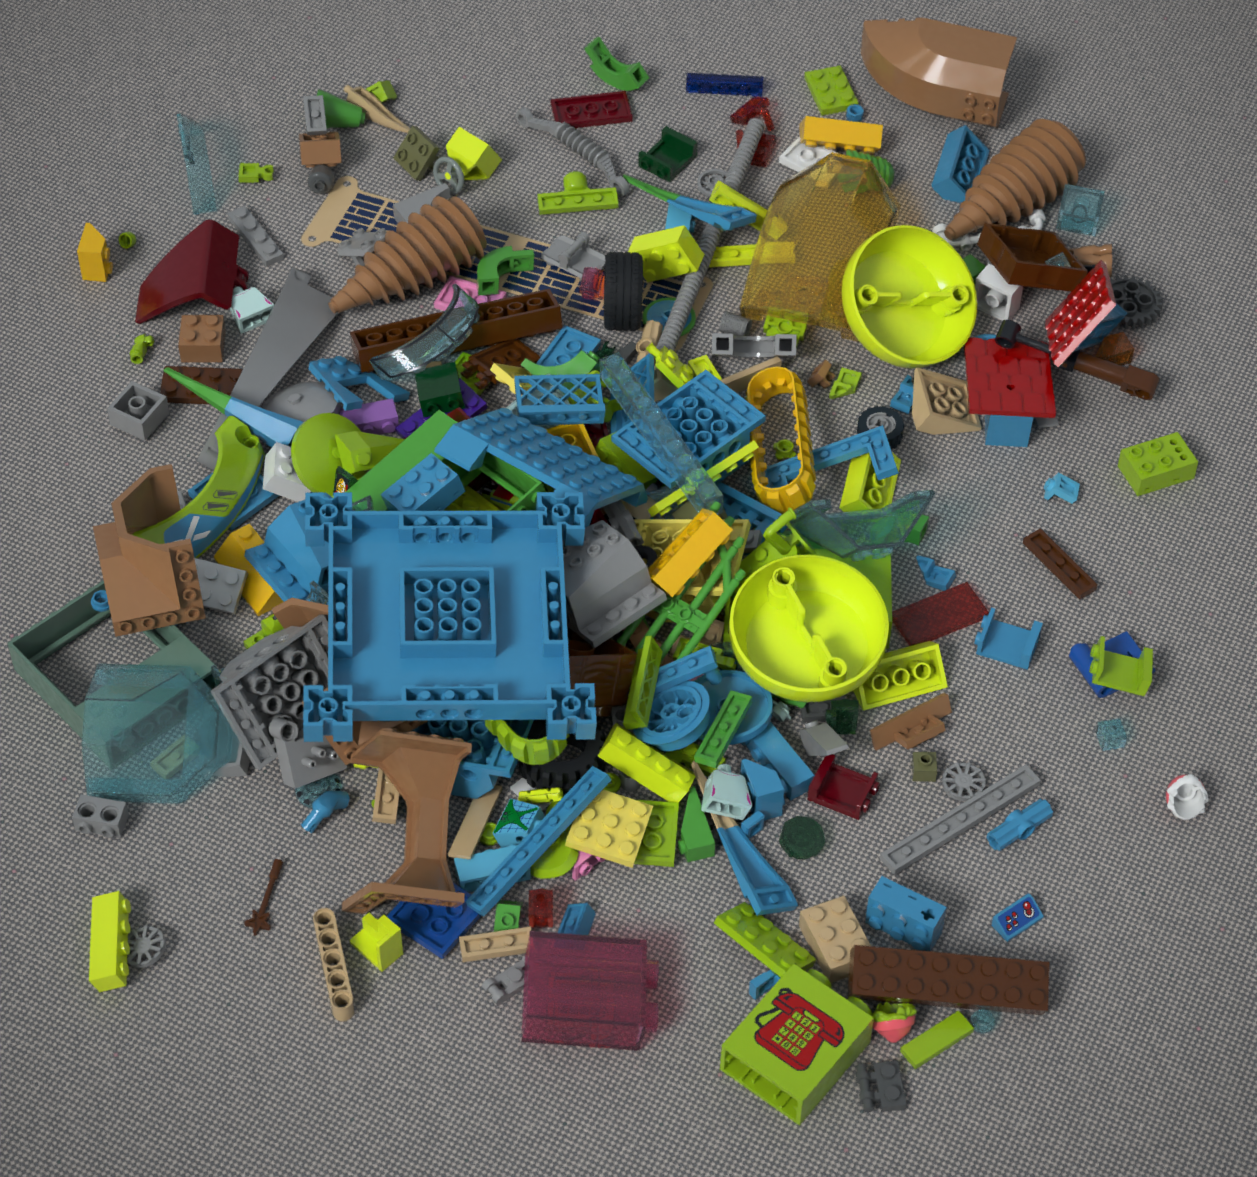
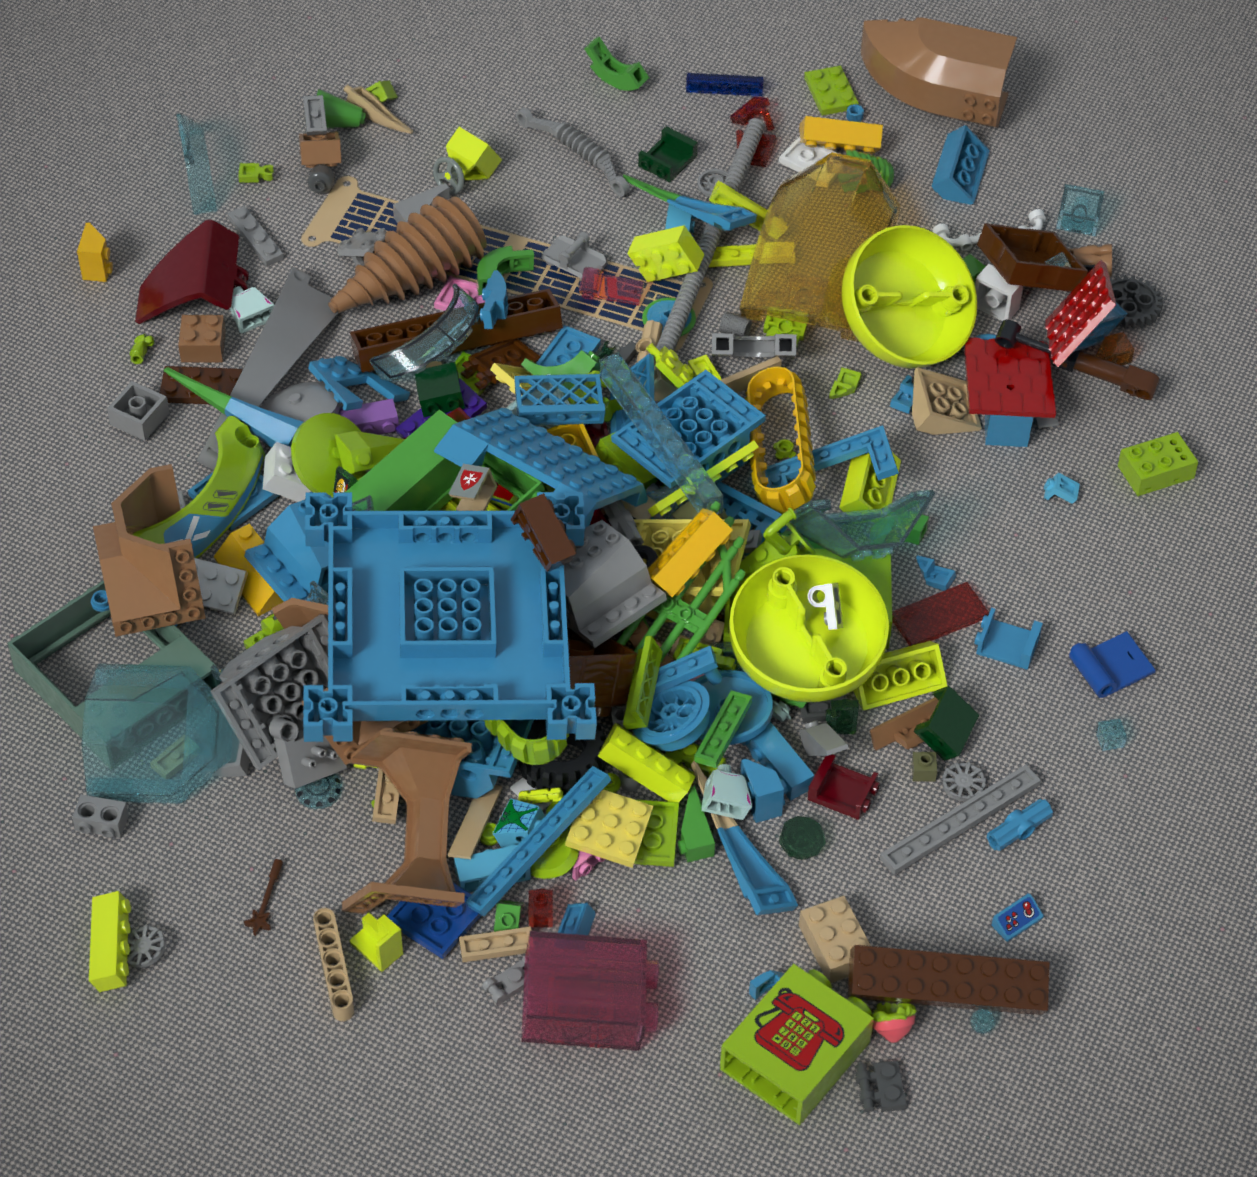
lime hinge [118,232,136,249] -> none
dark azure arm [301,791,350,834] -> none
dark azure piece [380,453,466,511] -> none
olive plate [393,125,440,181] -> none
lime plate [537,171,618,215] -> none
dark red tile [550,91,633,128] -> none
black tyre [604,252,643,331] -> none
lime plate [714,902,817,977] -> none
dark azure tile [741,811,764,839] -> none
medium nougat tile [807,360,835,388] -> none
black wheel [857,406,904,449] -> none
dark azure piece [865,876,947,951] -> none
lime tile [900,1010,974,1070] -> none
medium nougat cone [944,119,1086,240] -> none
reddish brown plate [1023,528,1098,600] -> none
lime panel [1089,636,1153,697] -> none
white hair [1166,774,1209,820] -> none
none -> piece [449,464,497,511]
none -> dark azure slope [480,270,509,329]
none -> reddish brown wedge [511,493,576,572]
none -> plate [808,583,843,630]
none -> dark green panel [913,686,979,761]

